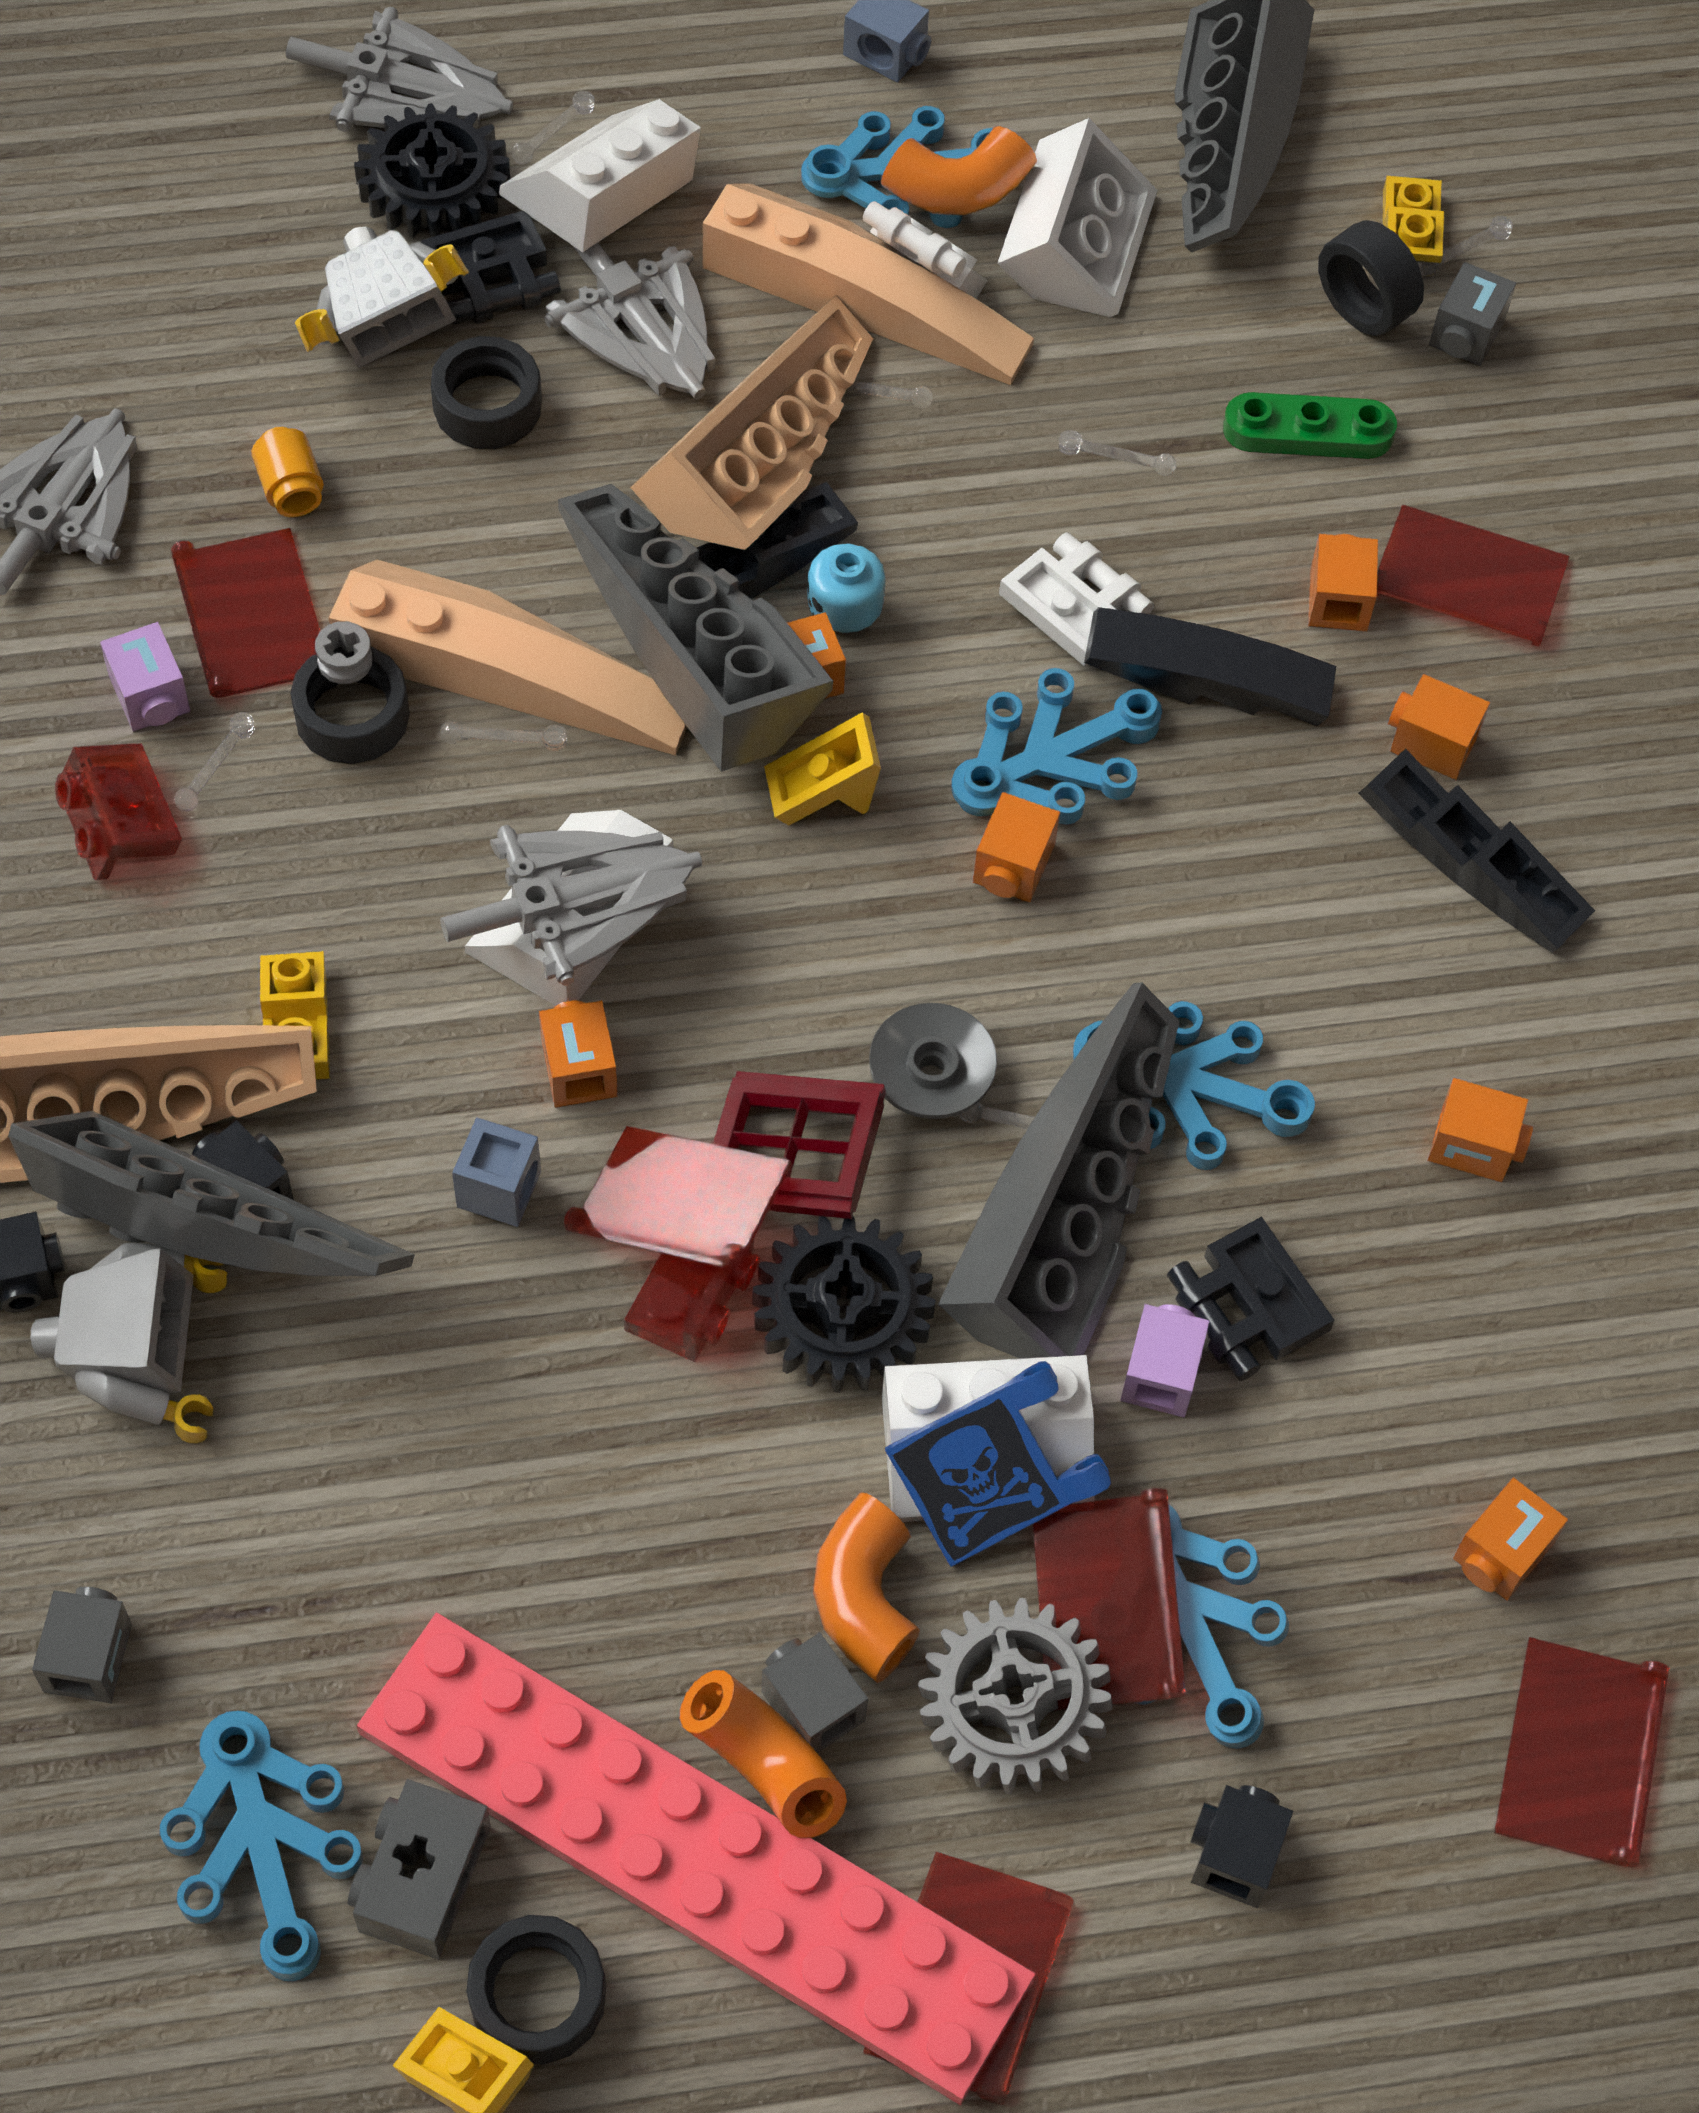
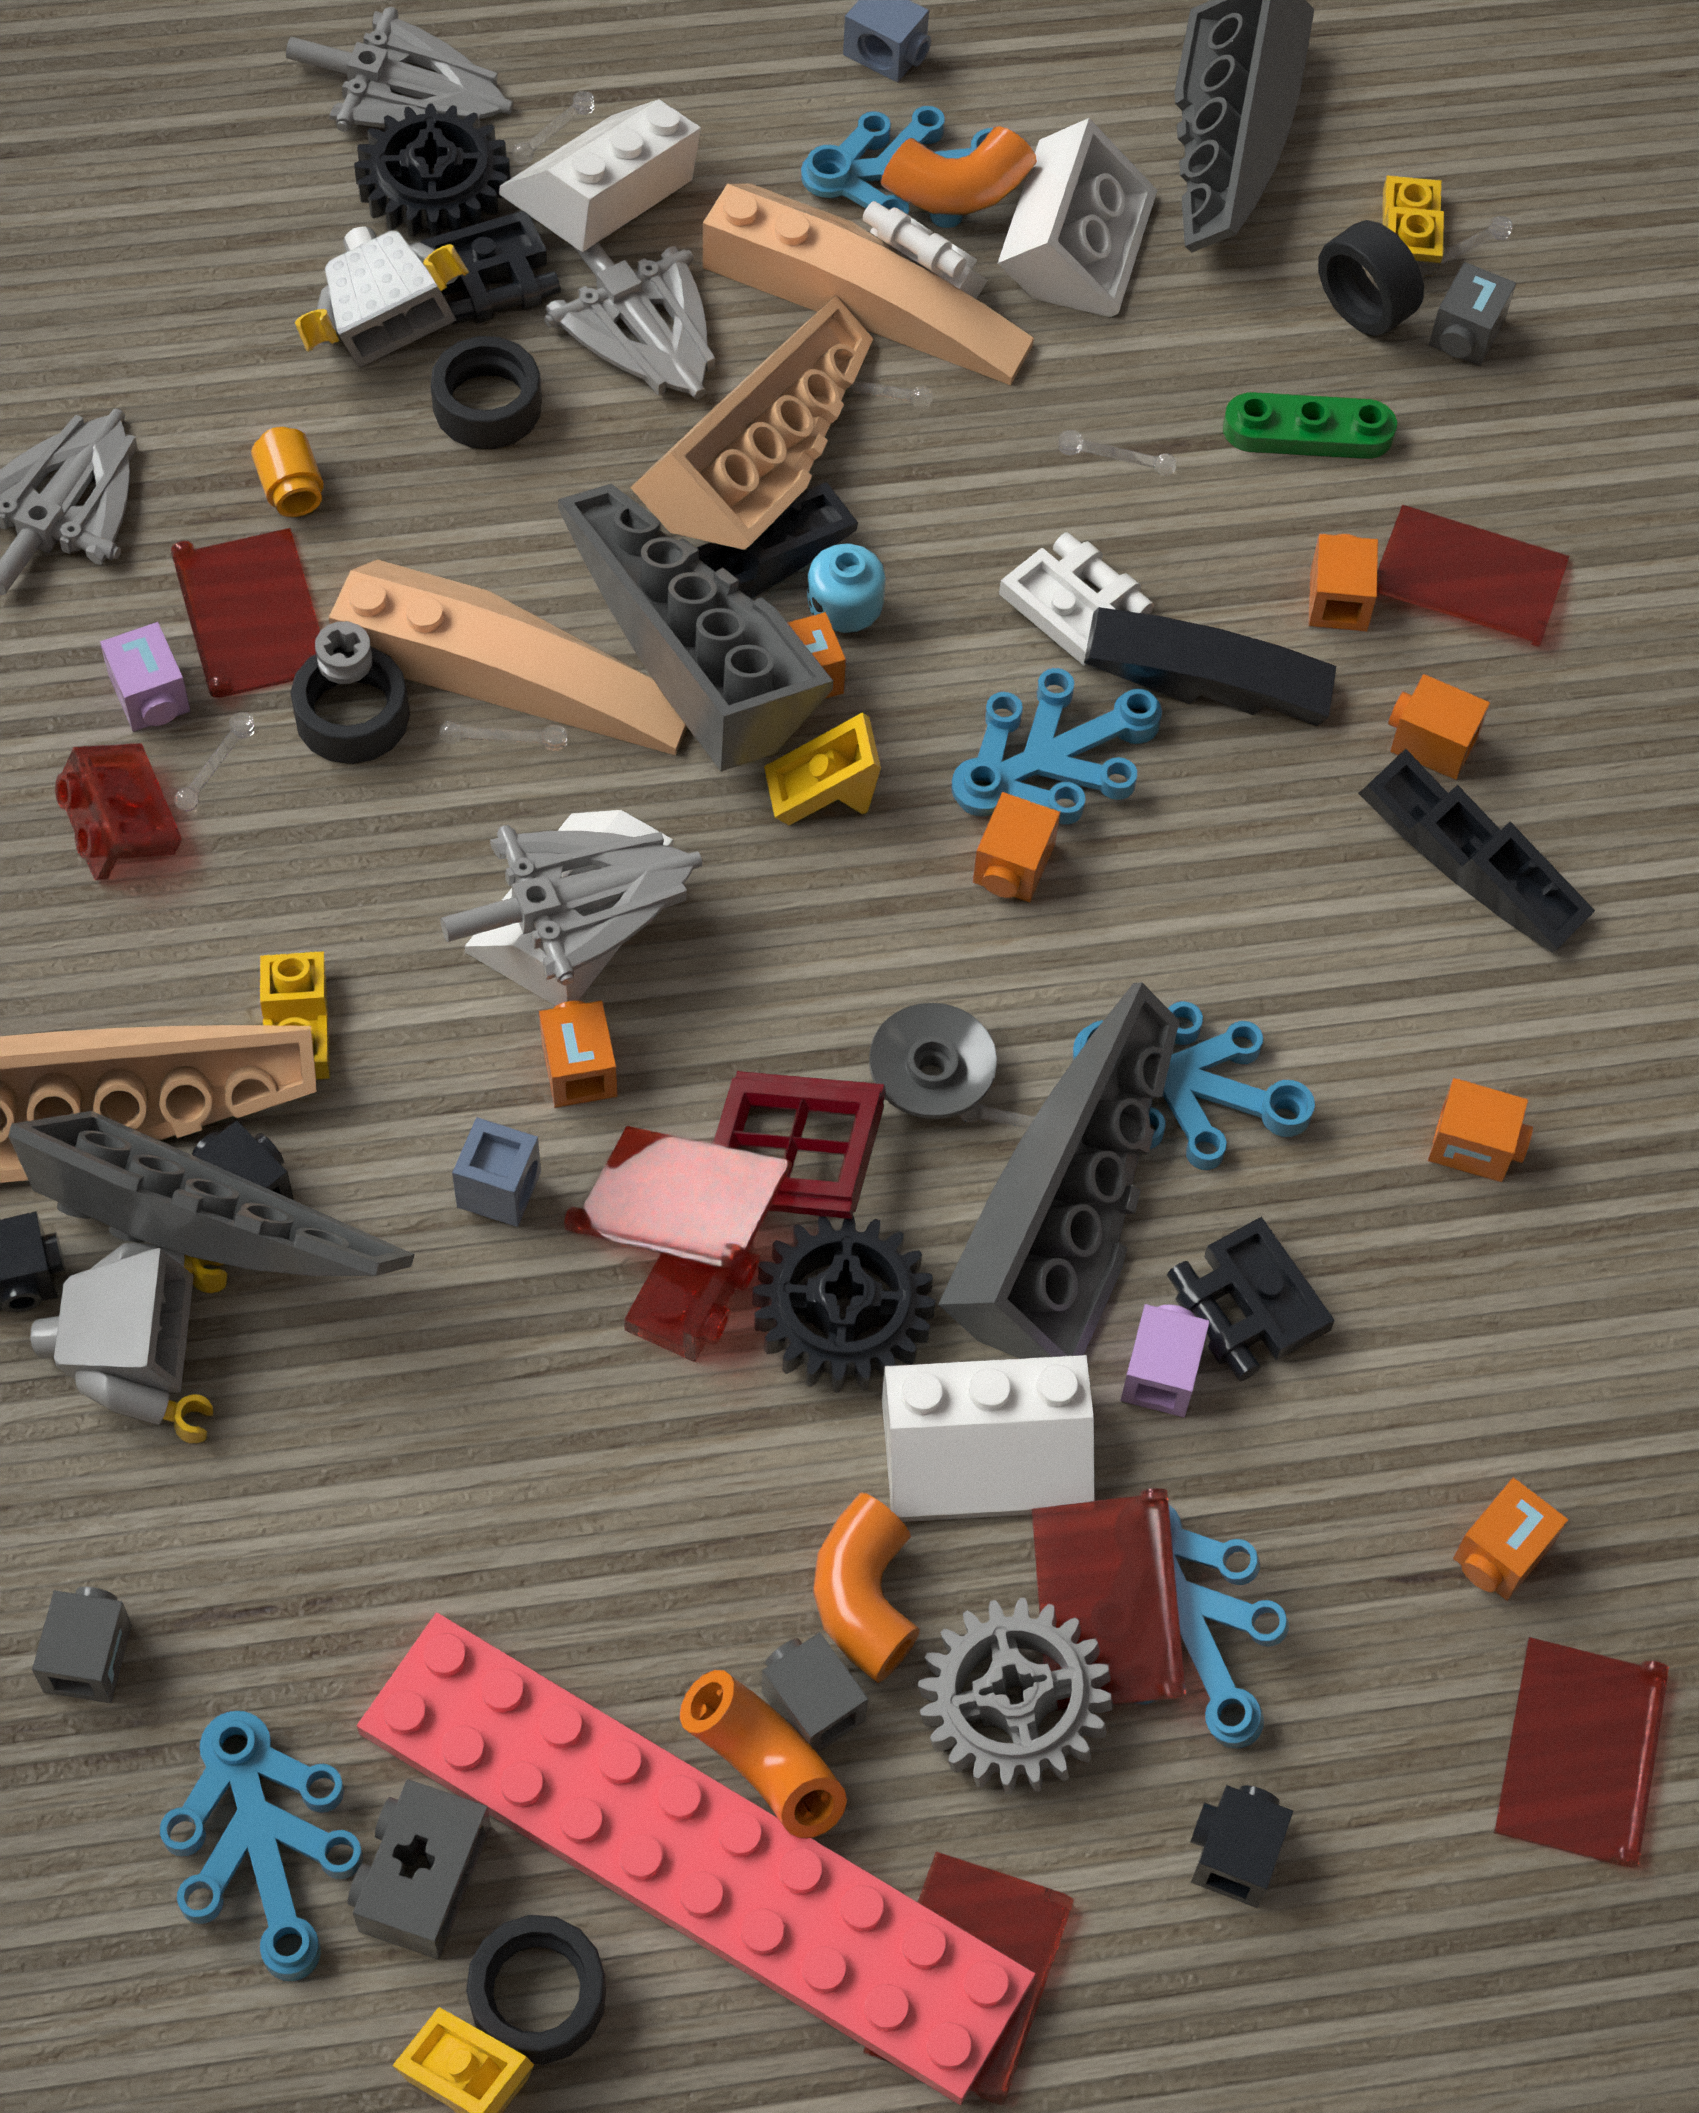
flag [885,1361,1111,1567] -> none

